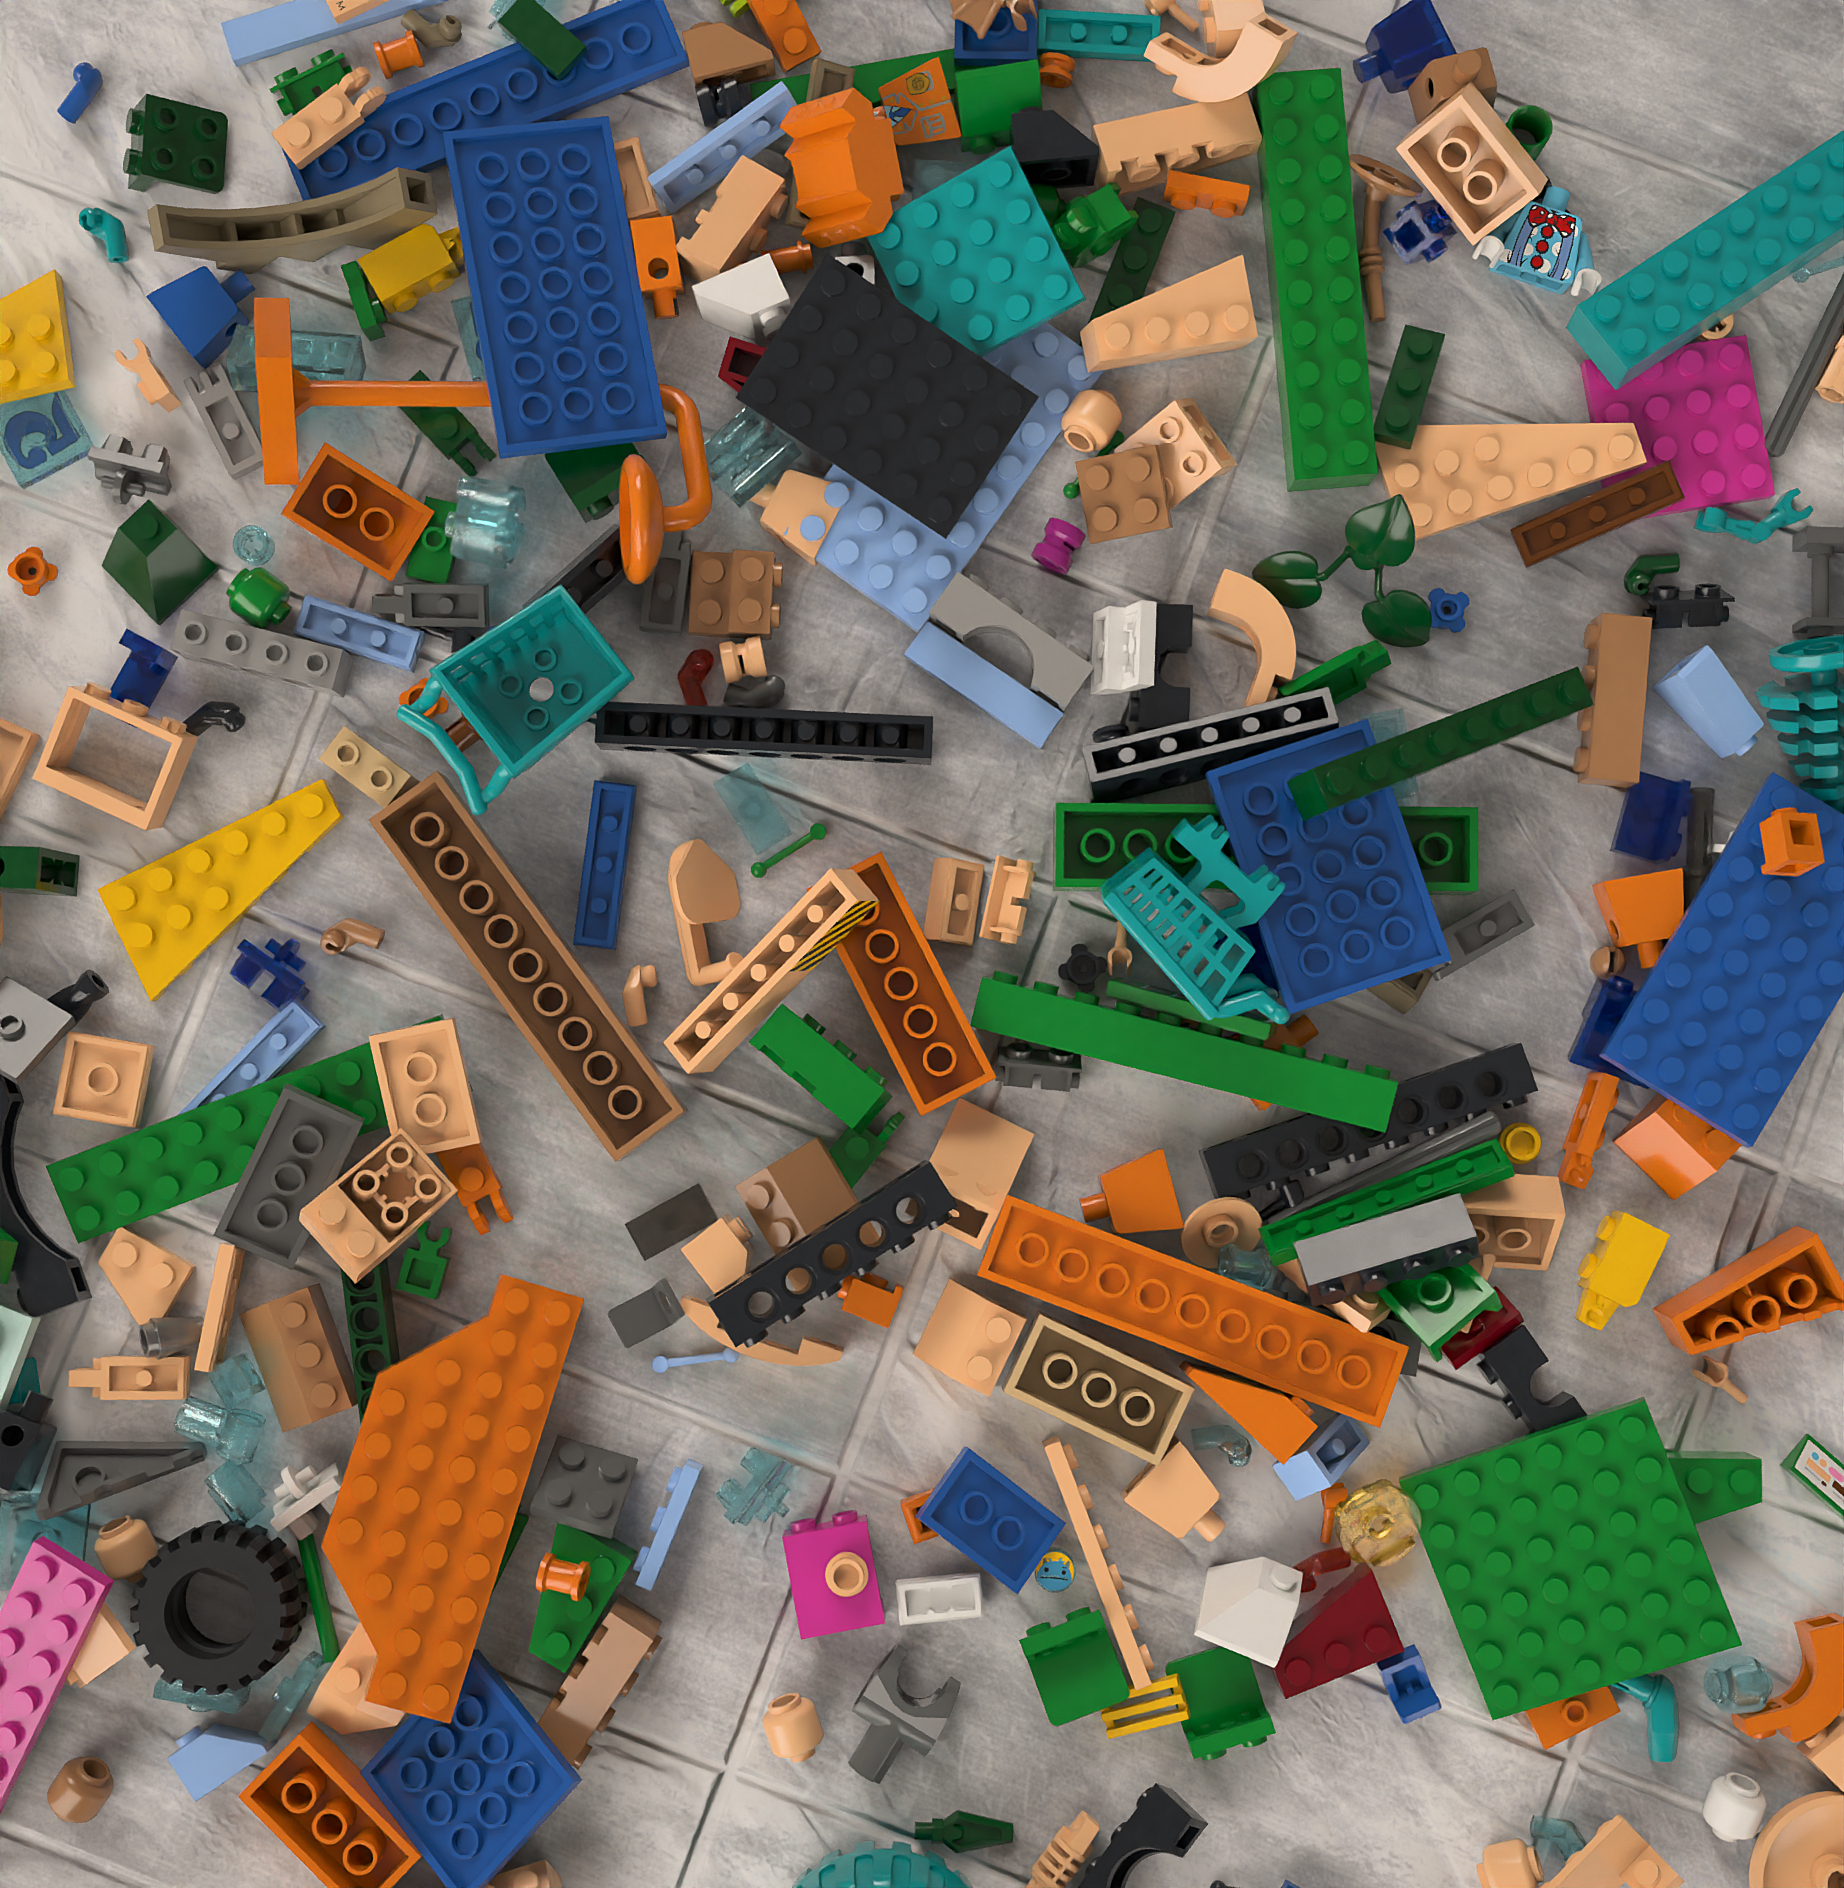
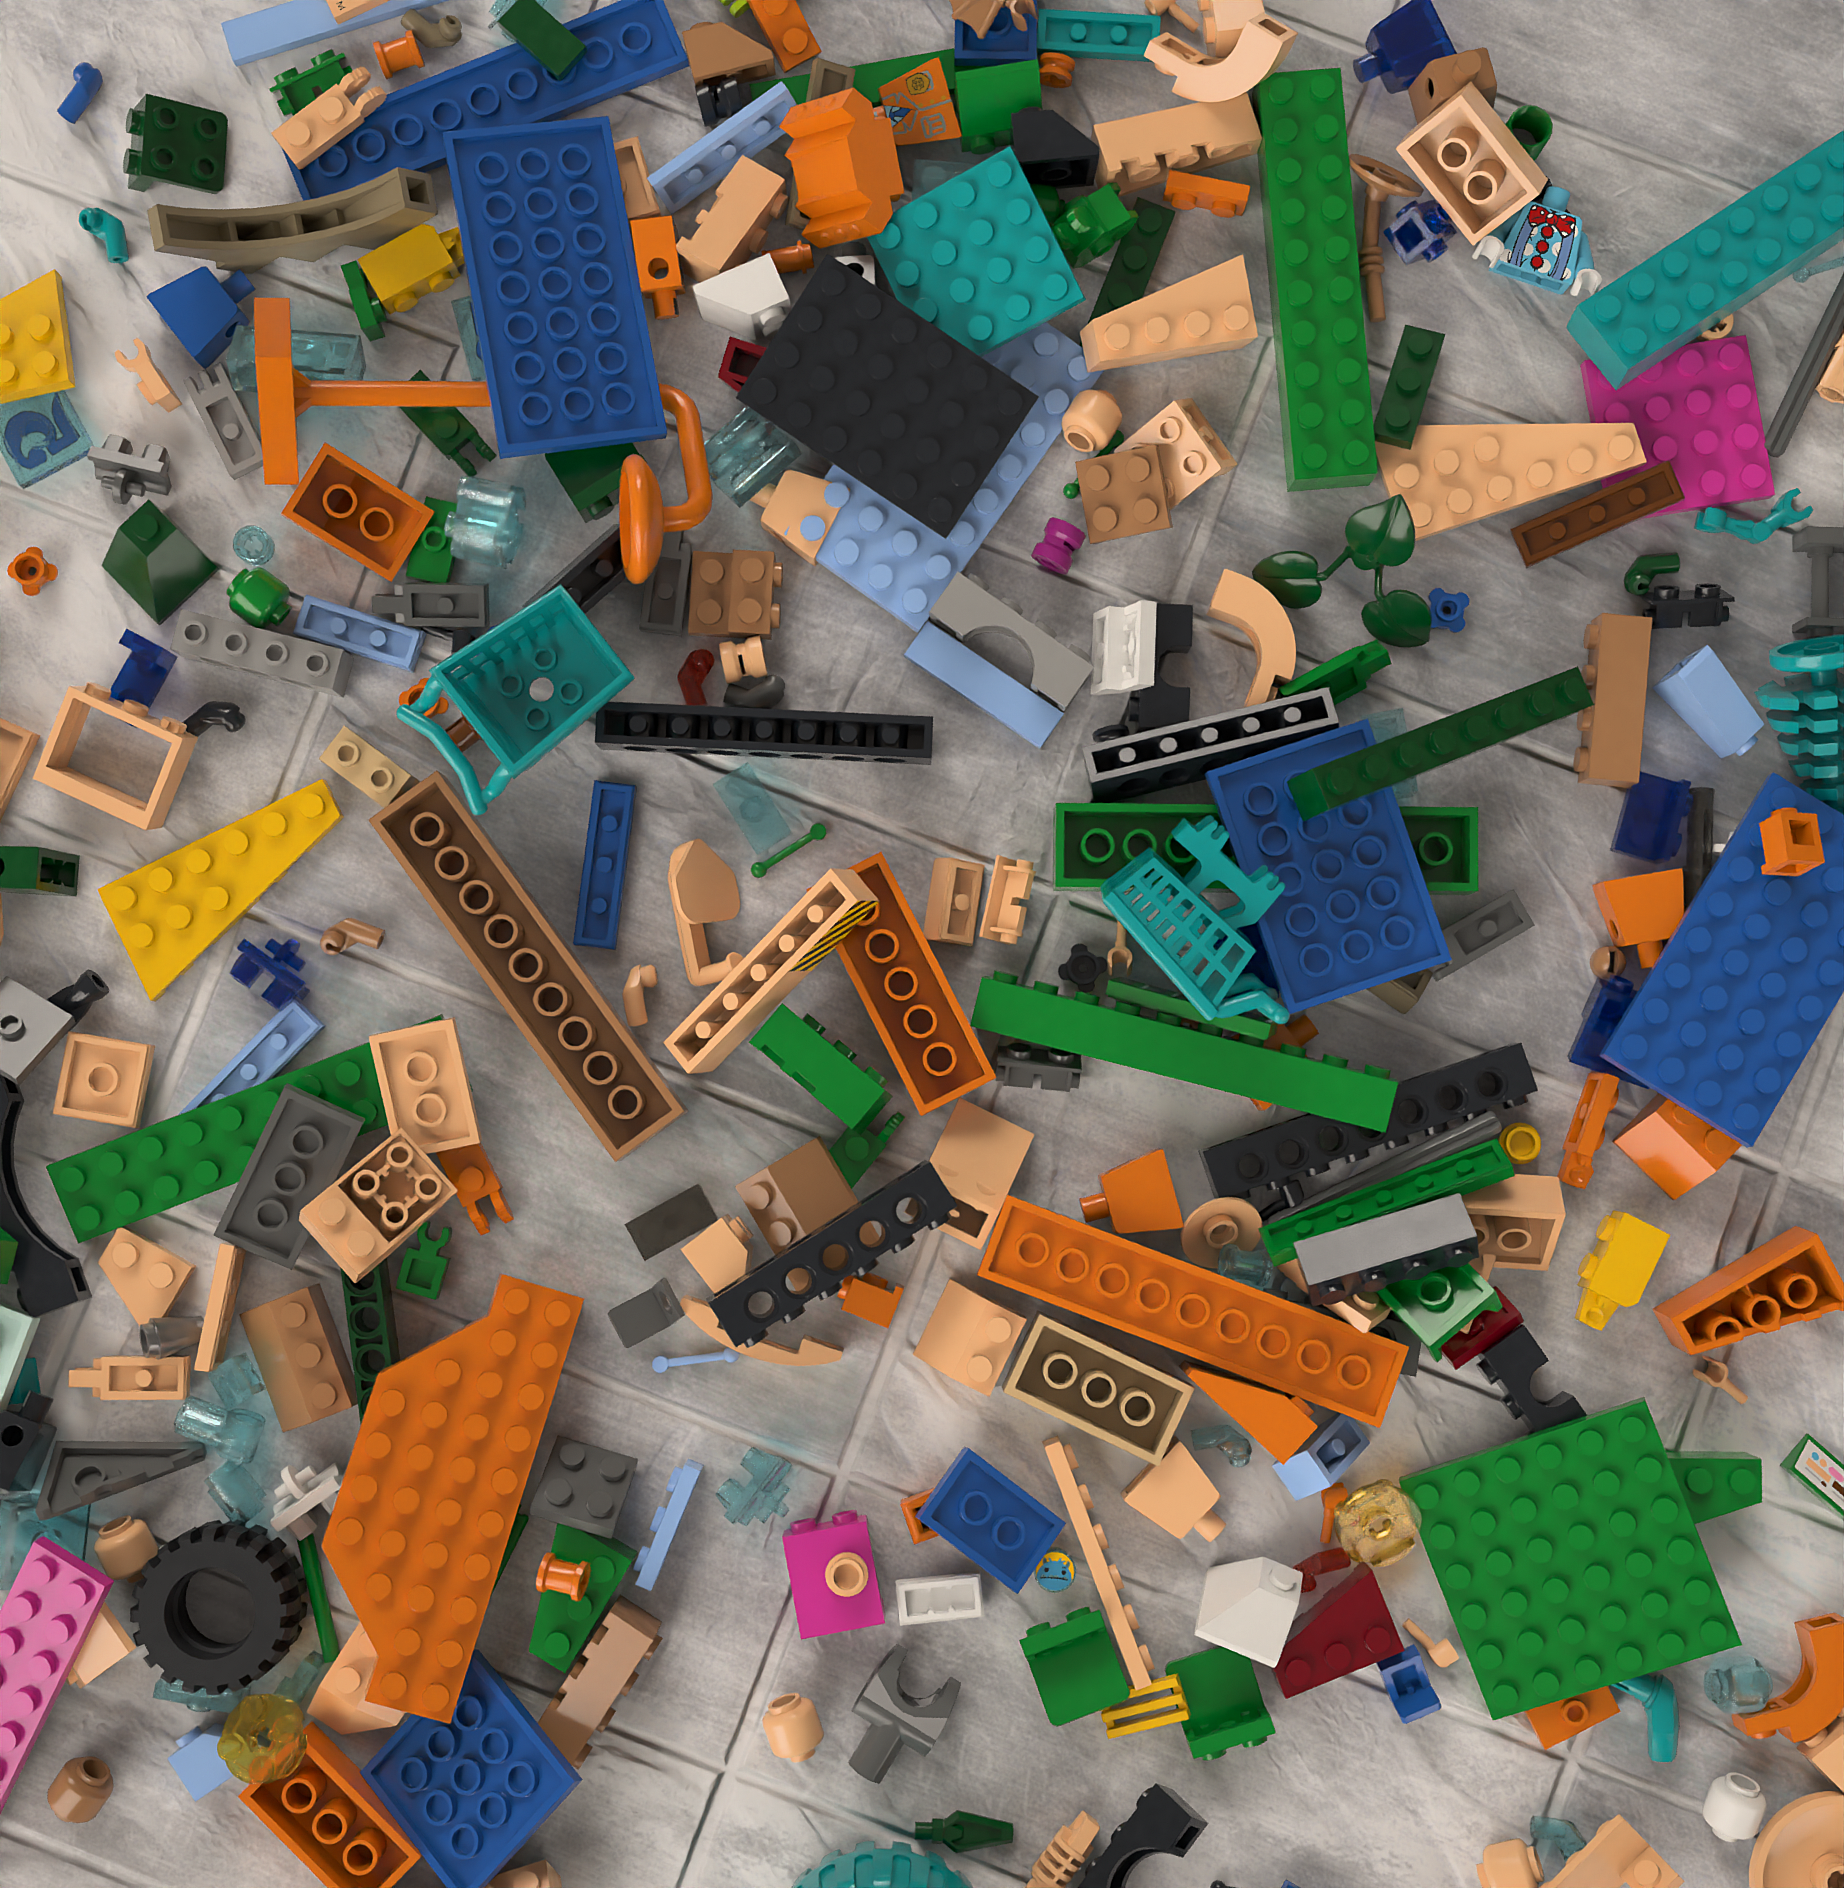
none -> clear yellow plate [217,1694,307,1784]
none -> light nougat hand [1402,1618,1459,1667]

